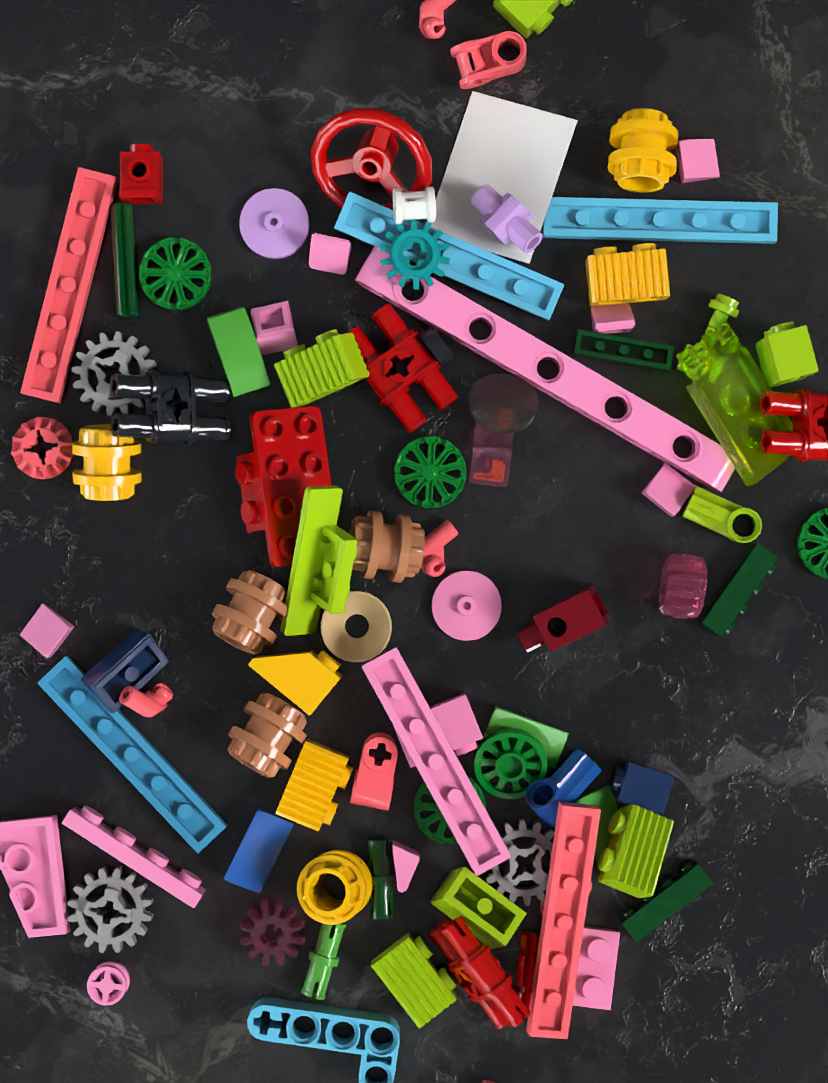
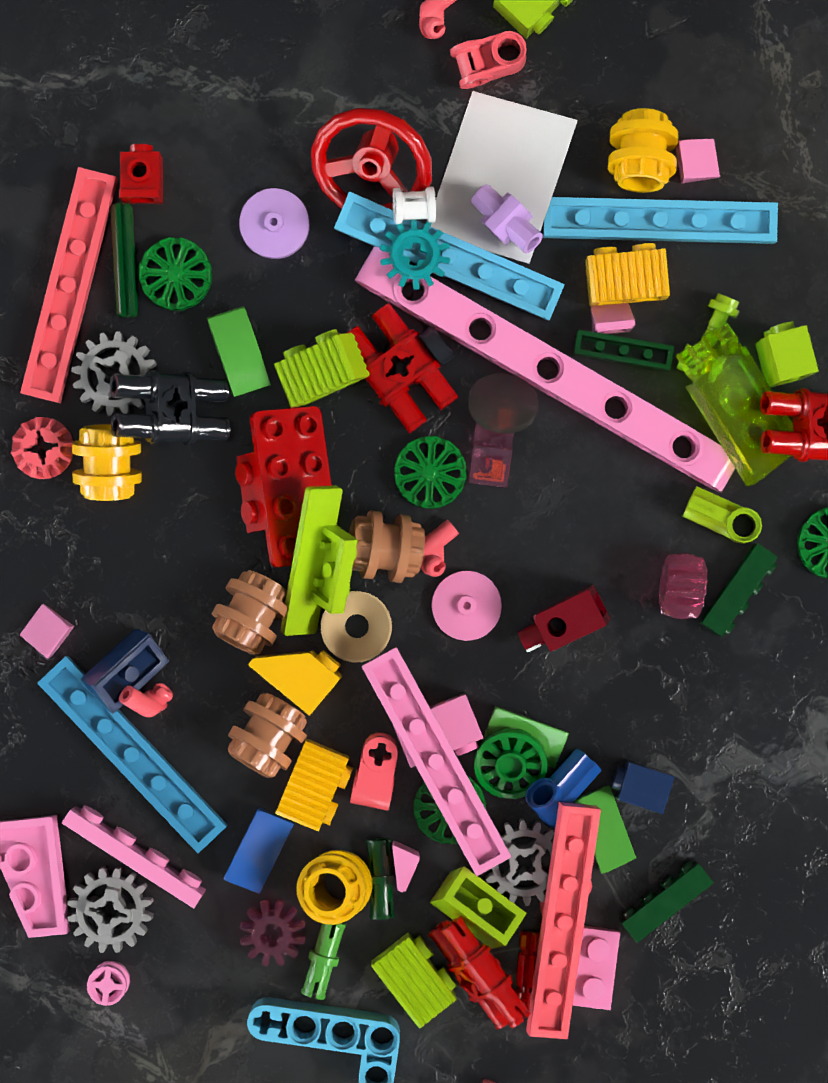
bright pink slope [250,301,298,355] -> none
bright pink slope [309,233,352,275] -> none
lime brick [598,804,674,899] -> none
bright pink slope [641,463,696,517] -> none

